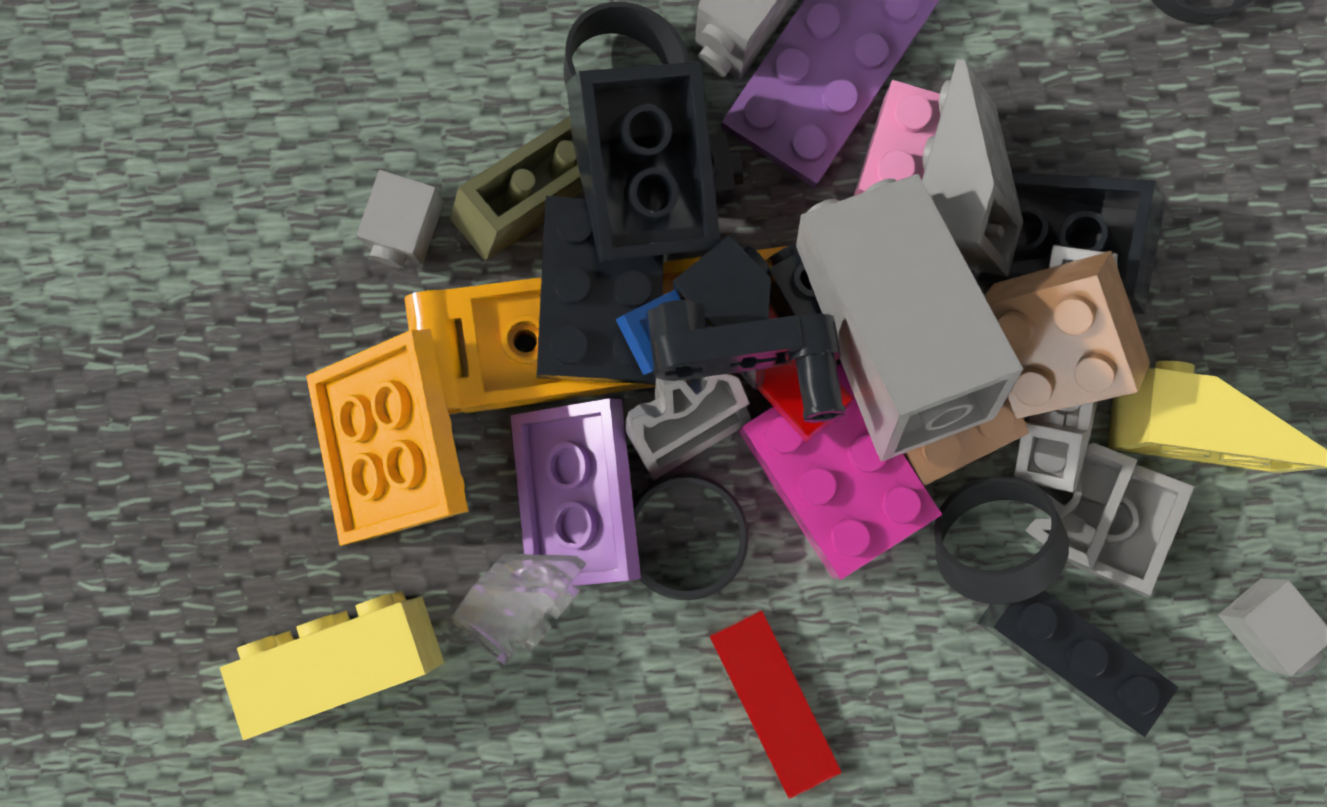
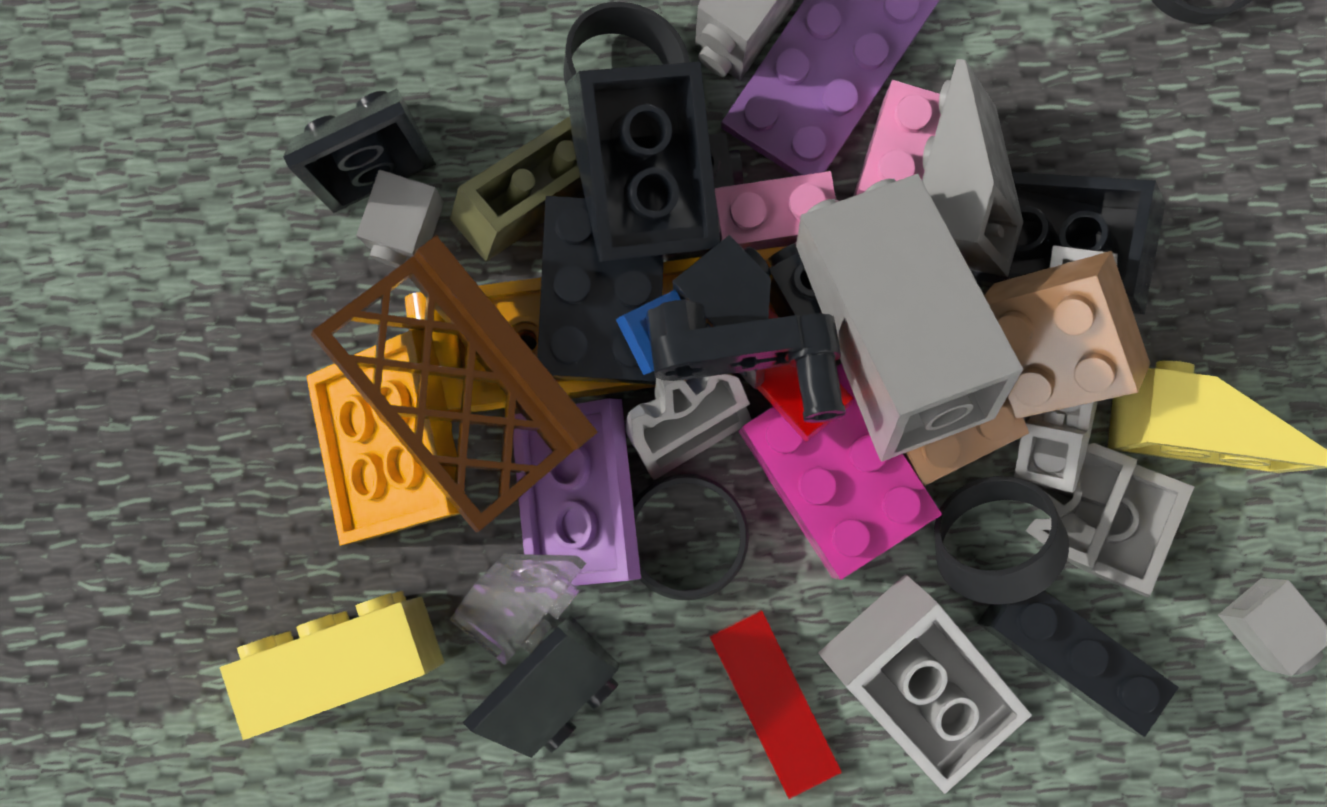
none -> black slope [283,88,436,213]
none -> reddish brown fence [311,235,598,533]
none -> black slope [463,615,619,758]
none -> bright pink brick [715,171,836,250]
none -> light grey slope [818,574,1032,794]

